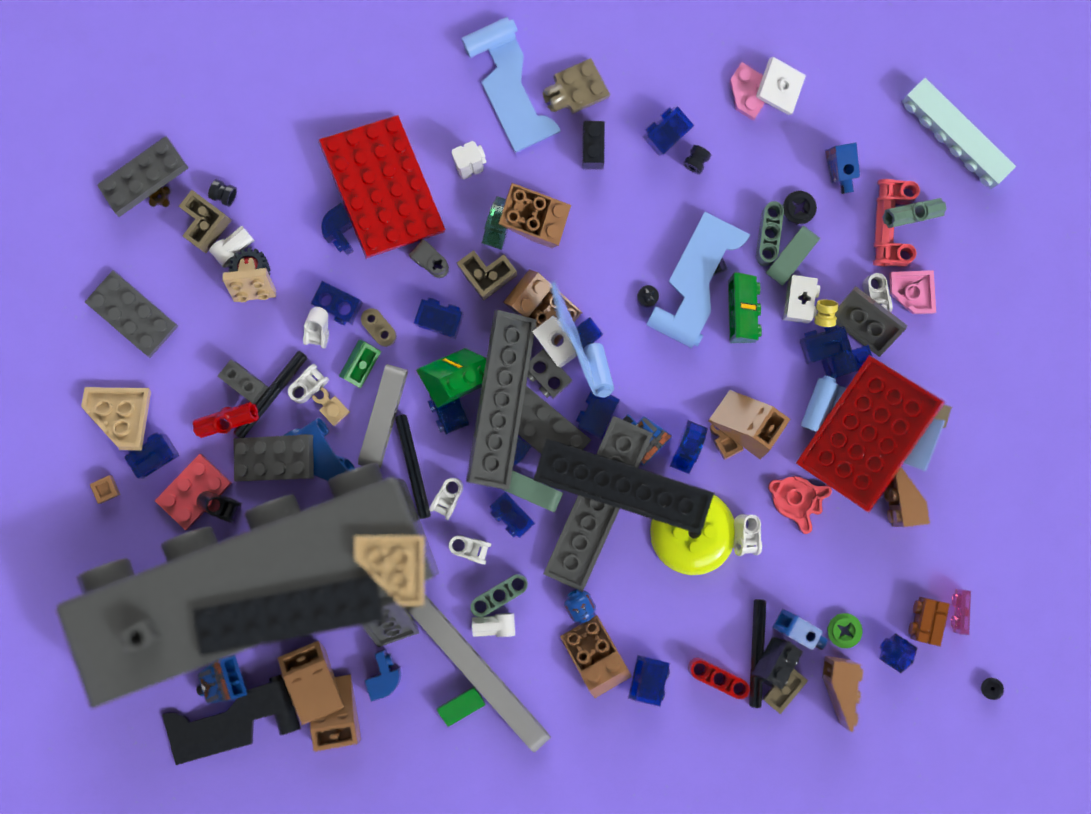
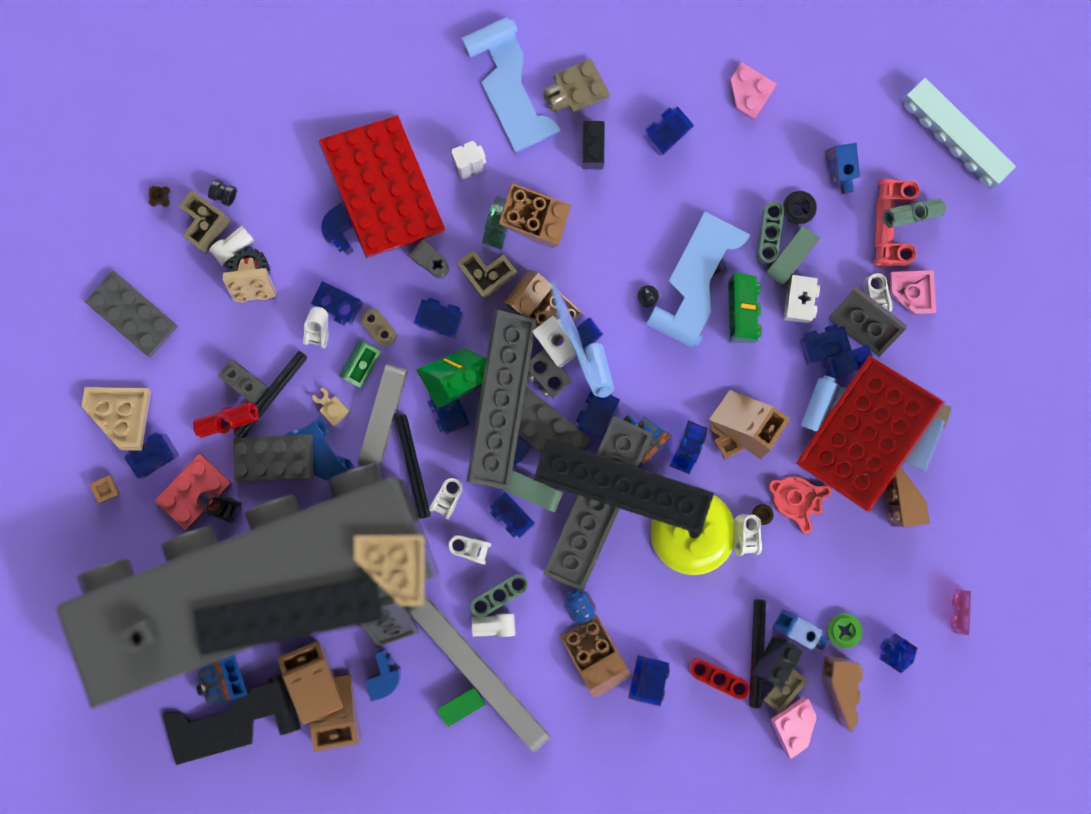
dark grey plate [97,136,189,217] -> none
white piece [288,364,329,404] -> none
black wheel [683,145,711,174] -> none
white plate [756,57,806,115] -> none
light yellow wheel [814,299,838,327] -> none
dark orange brick [908,597,950,647] -> none
black tile [981,678,1004,700] -> none
none -> dark brown plate [752,504,774,525]
none -> bright pink plate [770,697,817,759]

